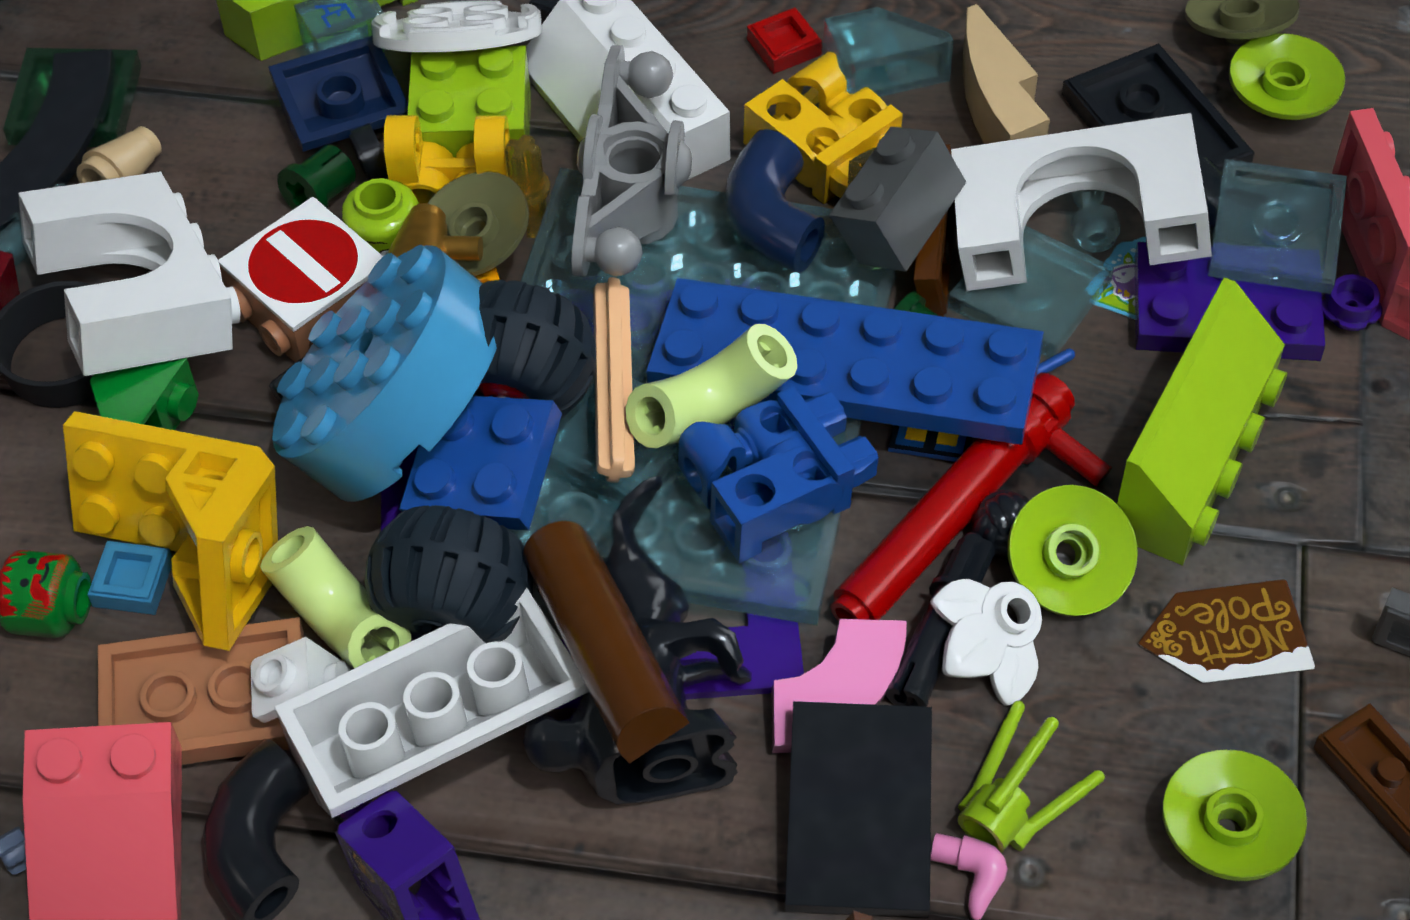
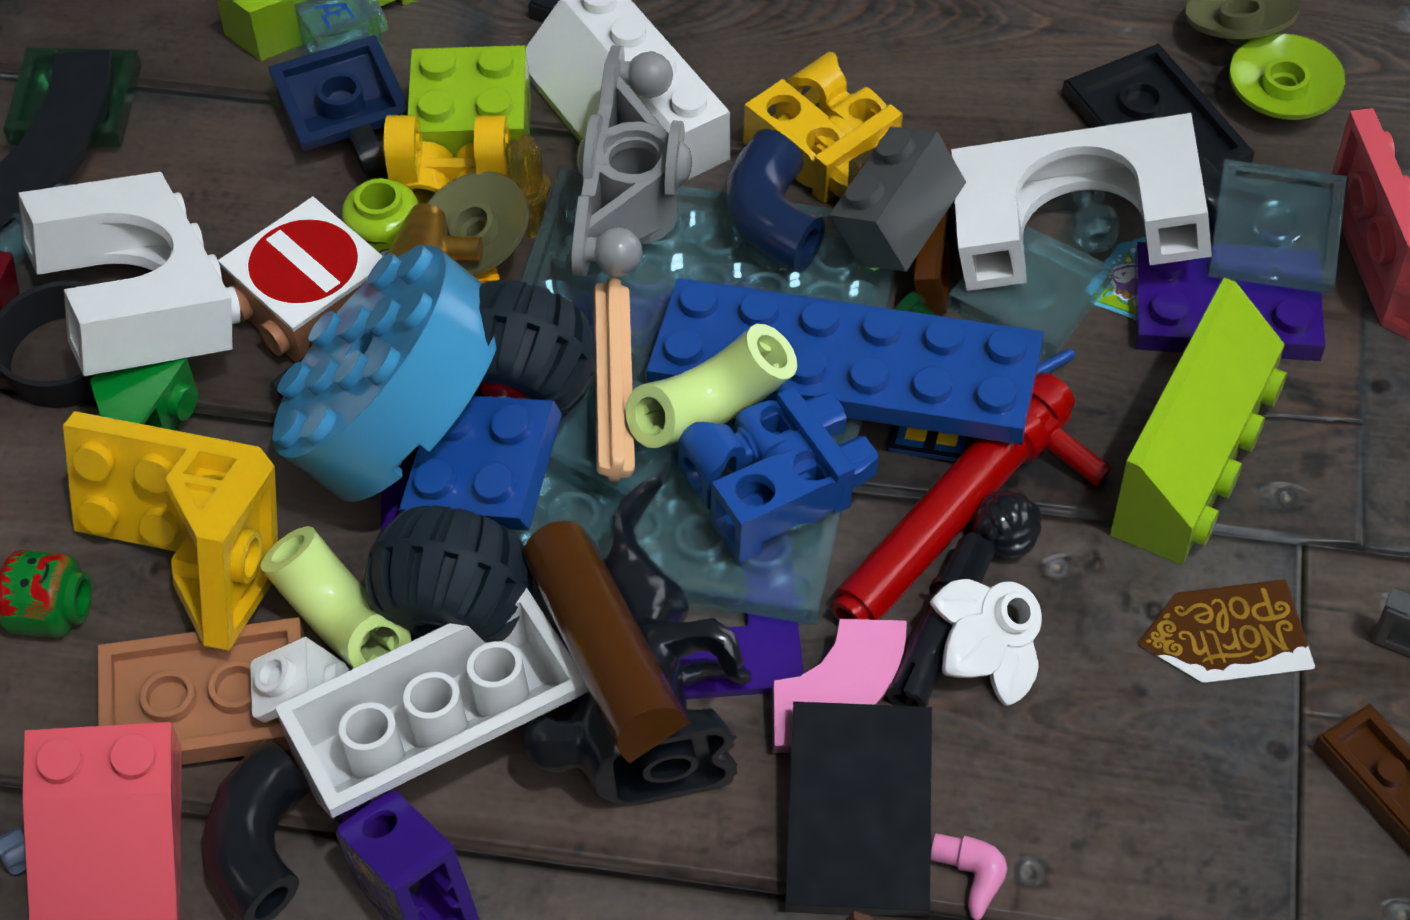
tan cone [76,126,162,183] -> none
dark azure tile [87,541,172,615] -> none
dark green bush [277,145,356,210] -> none
white tile [371,0,542,52] -> none
red tile [747,7,822,74] -> none
clear light blue slope [823,7,954,97] -> none
lime plant [957,701,1105,853] -> none
tan slope [962,4,1050,144] -> none
lime dish [1007,485,1138,616] -> none
lime dish [1162,750,1307,881] -> none
dark purple plate [1322,274,1382,331] -> none

